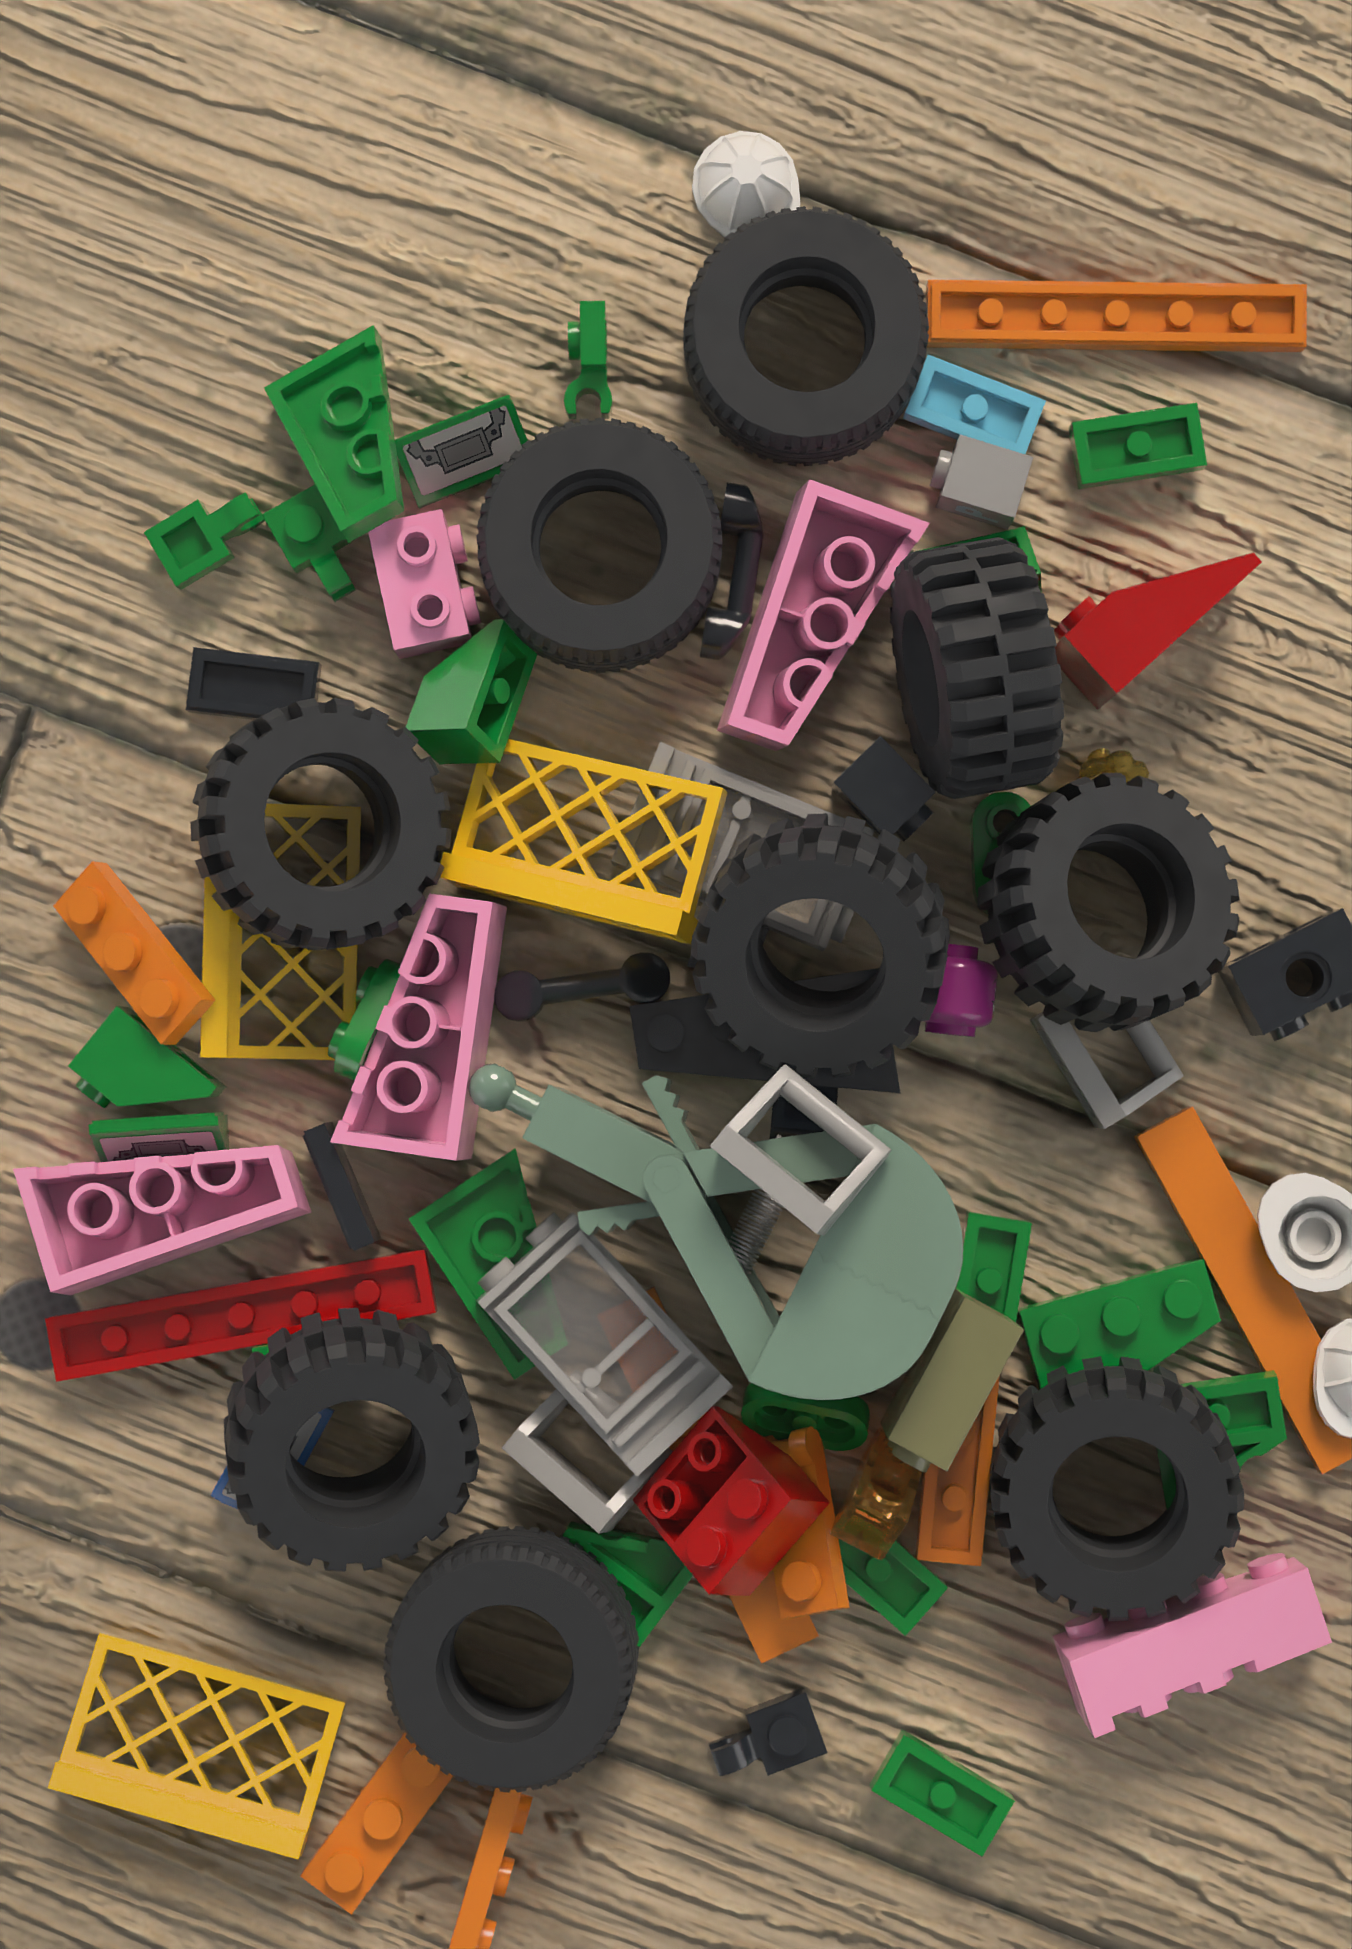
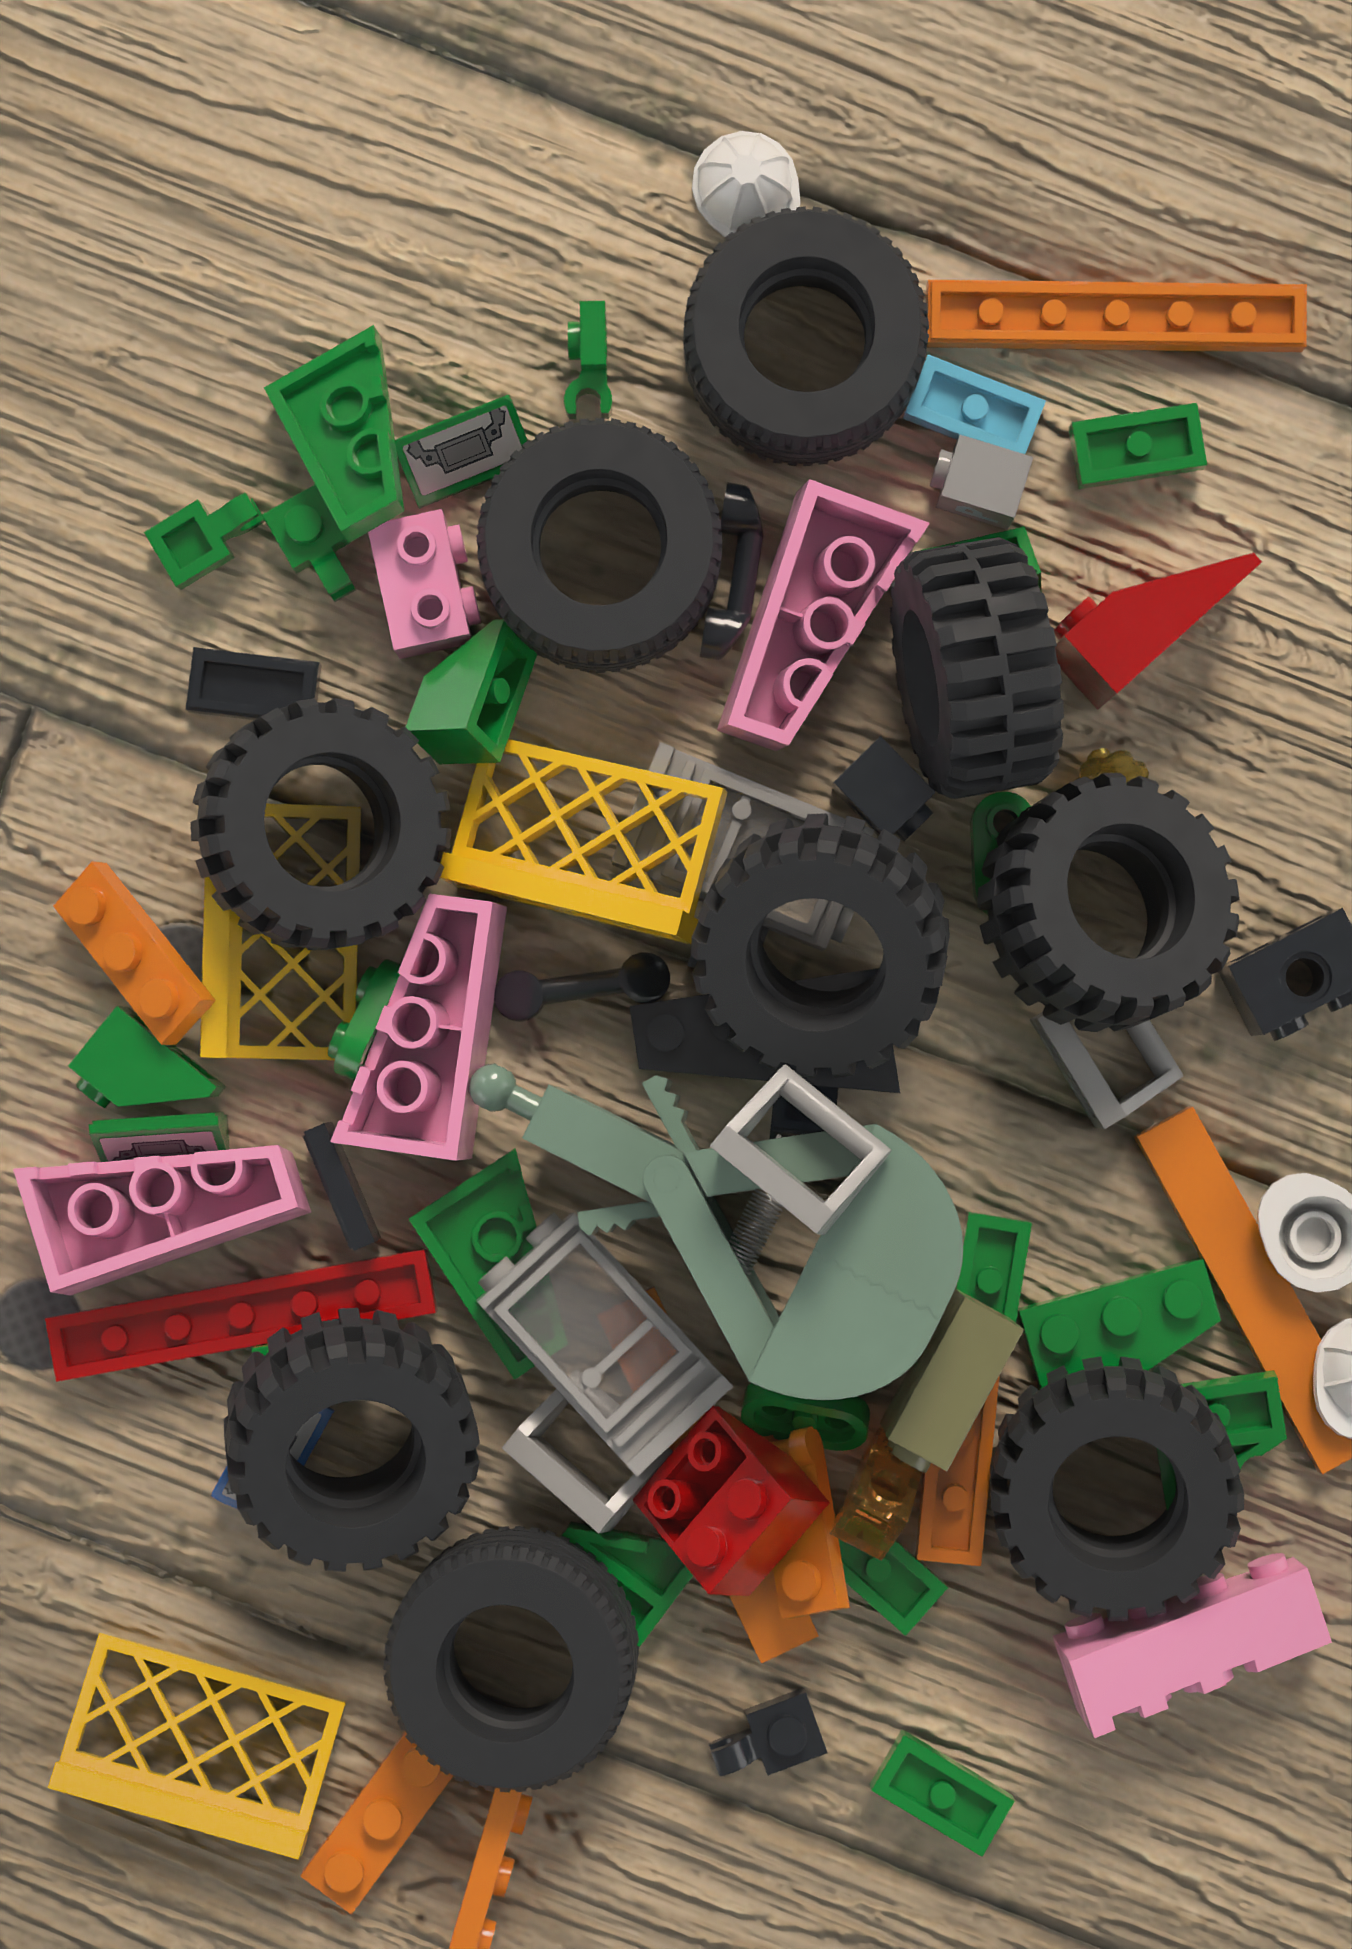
magenta head [923,944,998,1037] -> none

